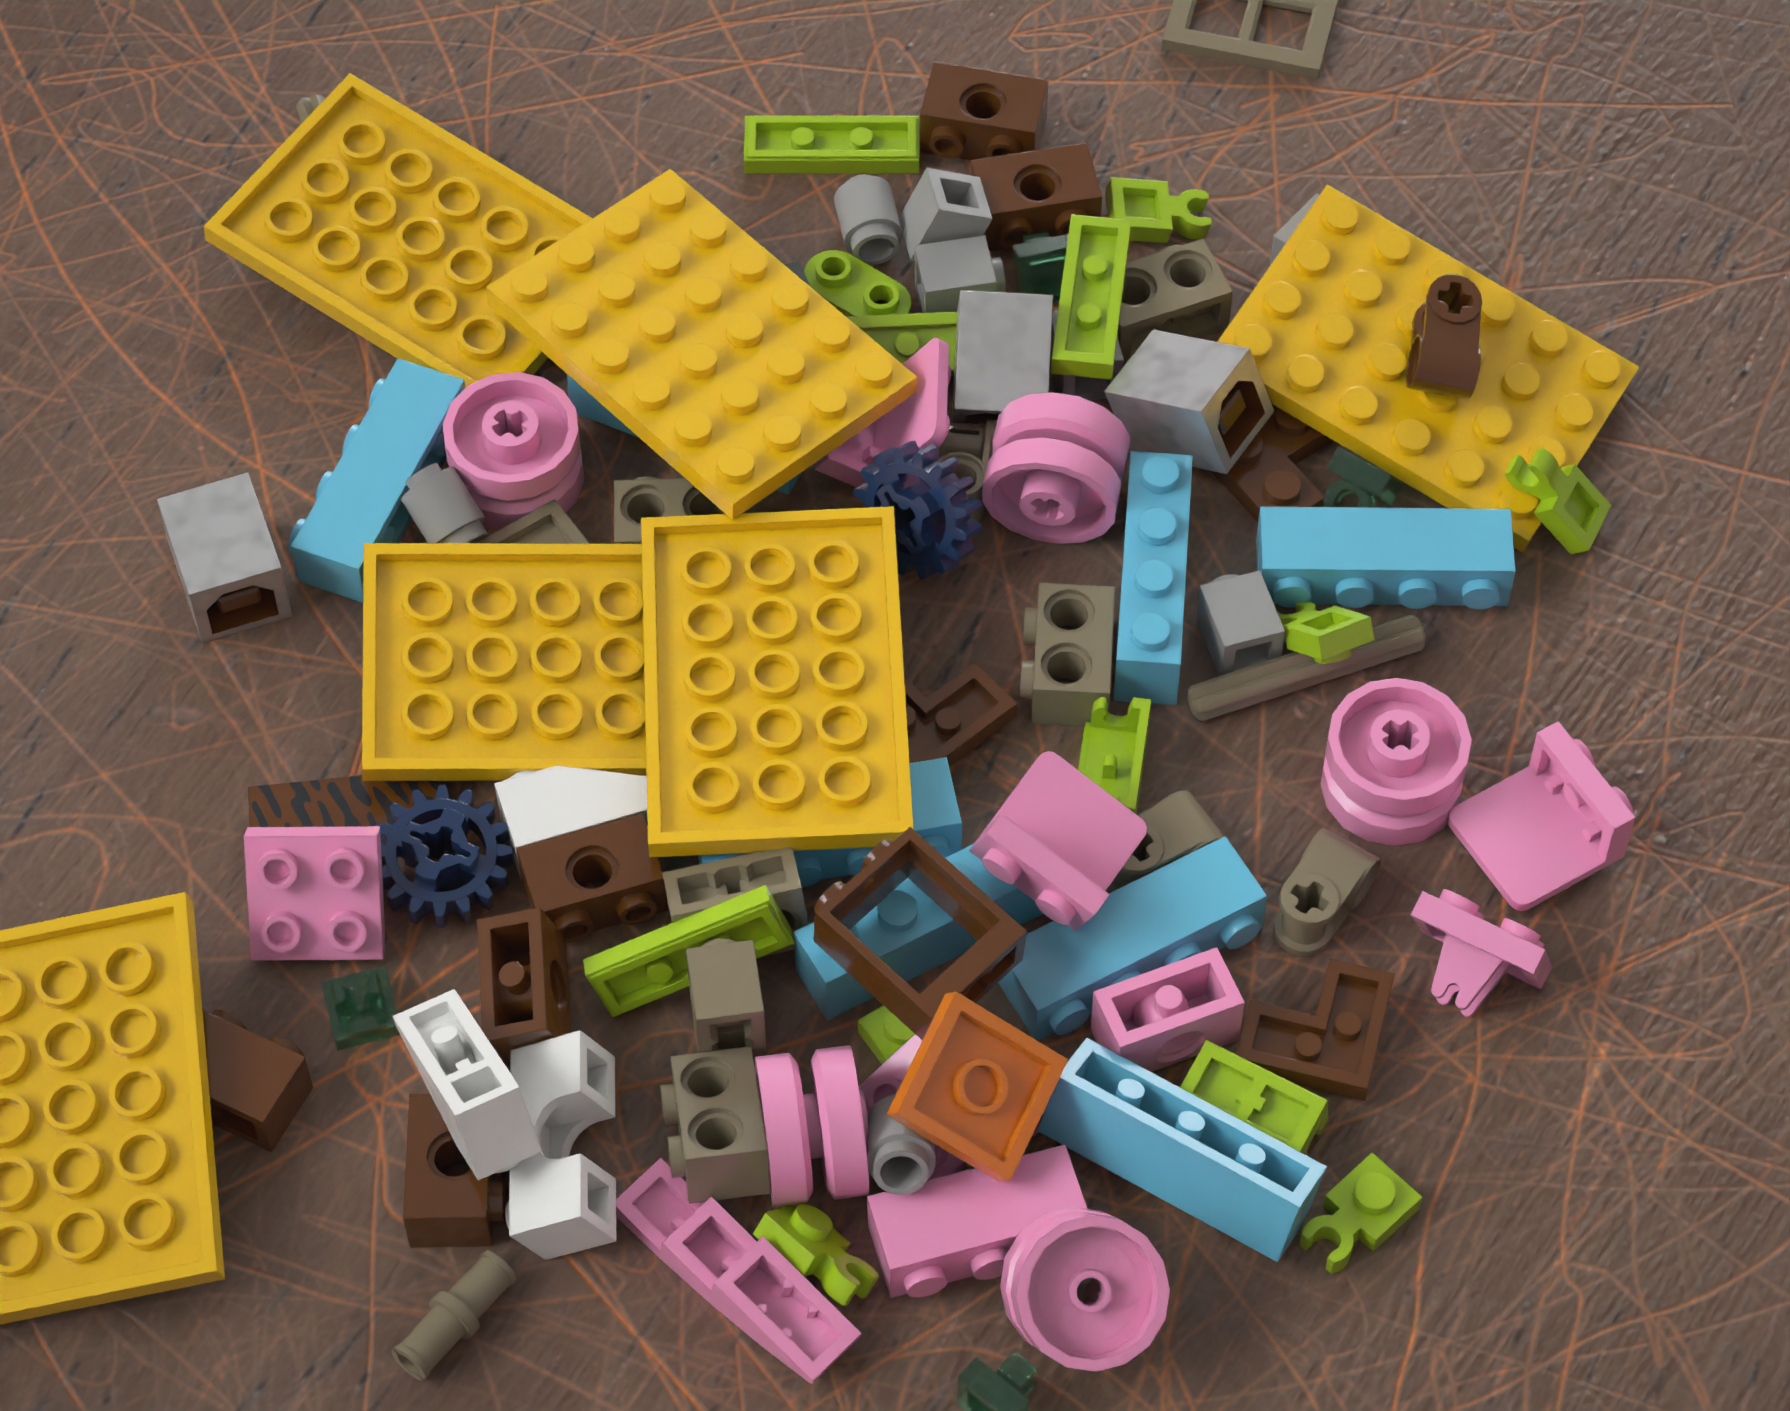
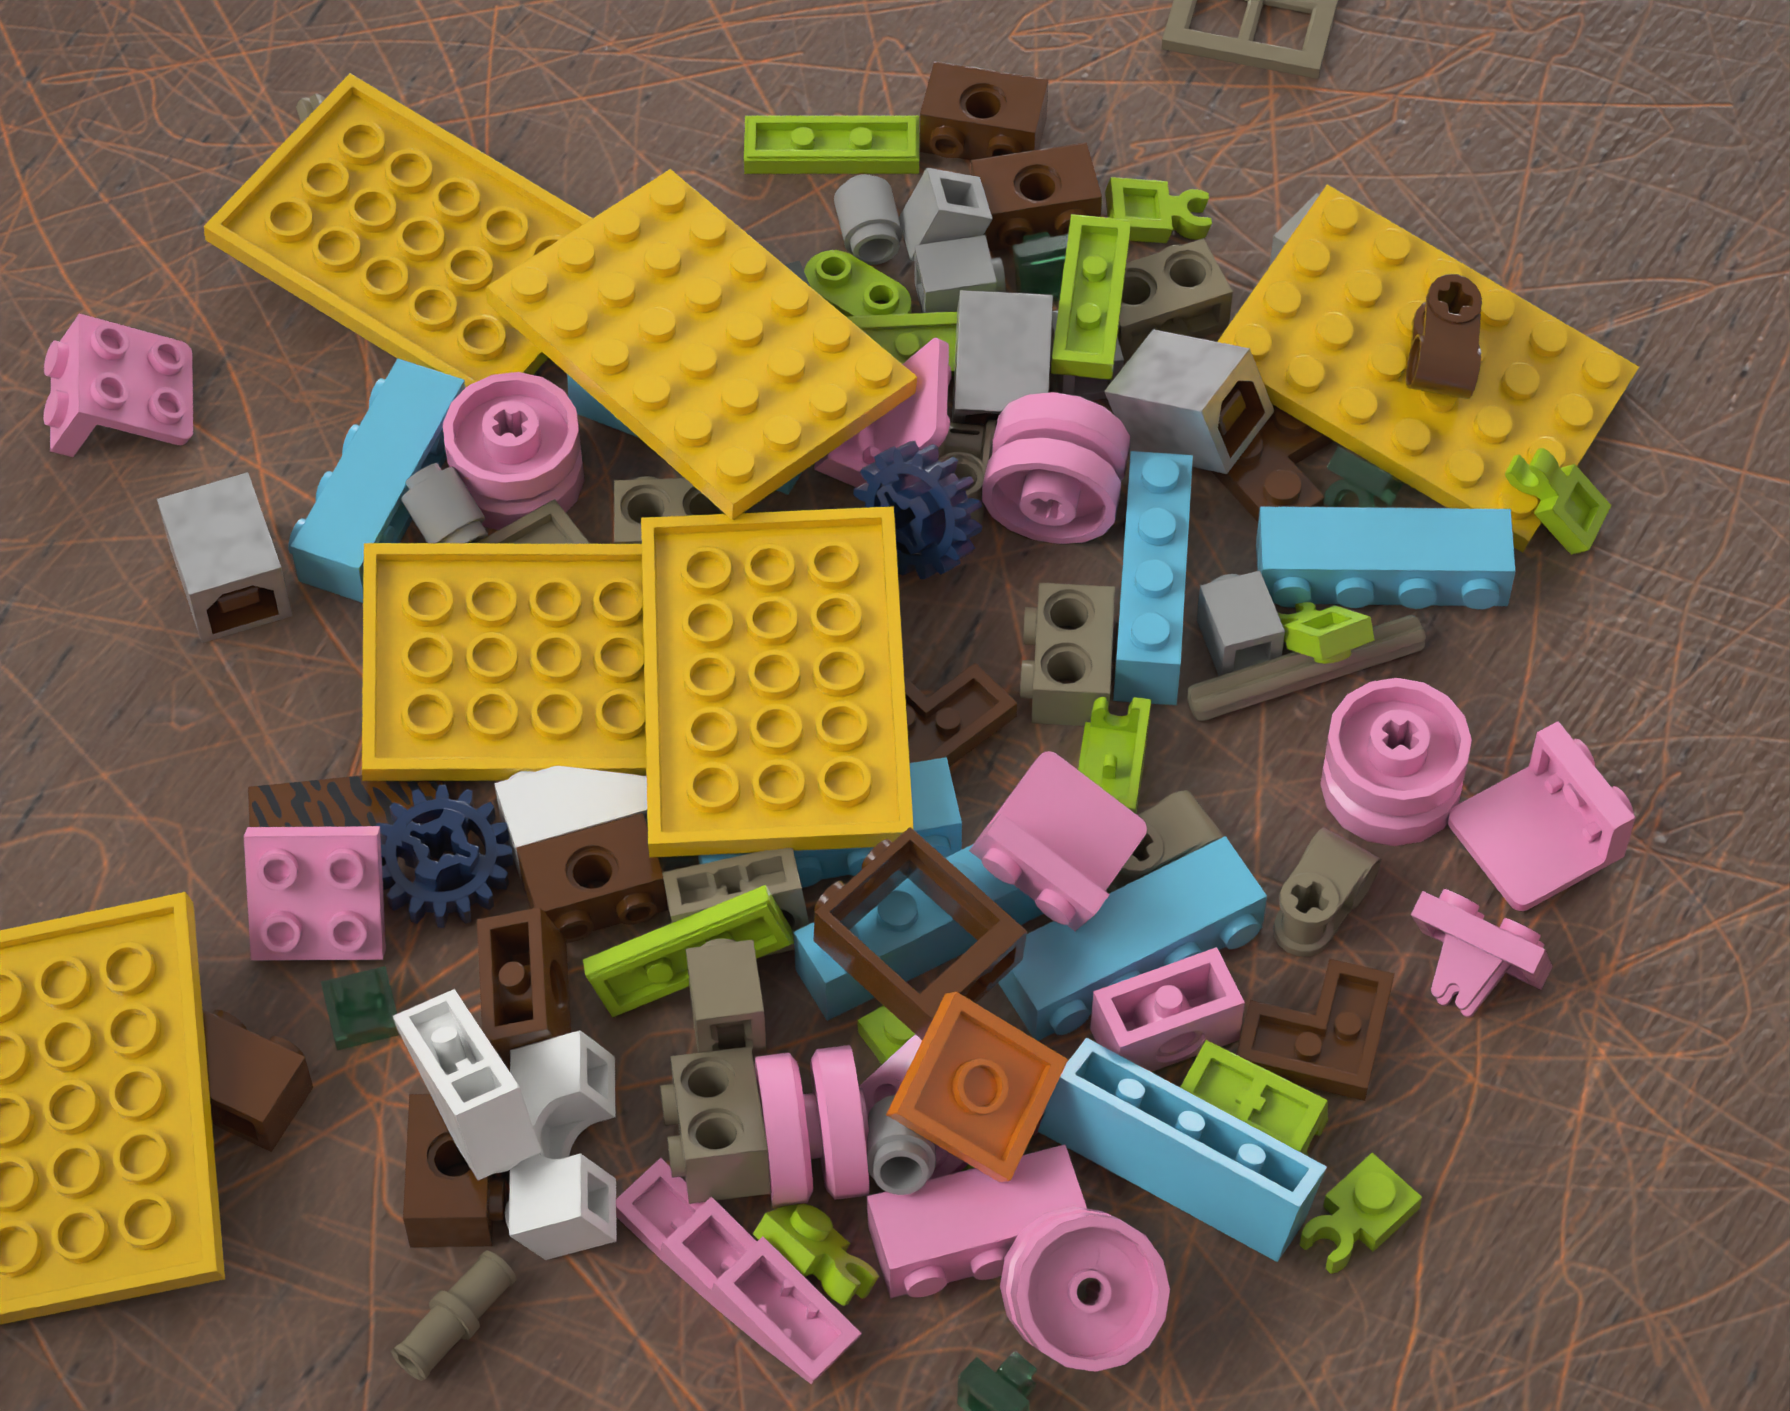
none -> bright pink bracket [43,314,193,457]

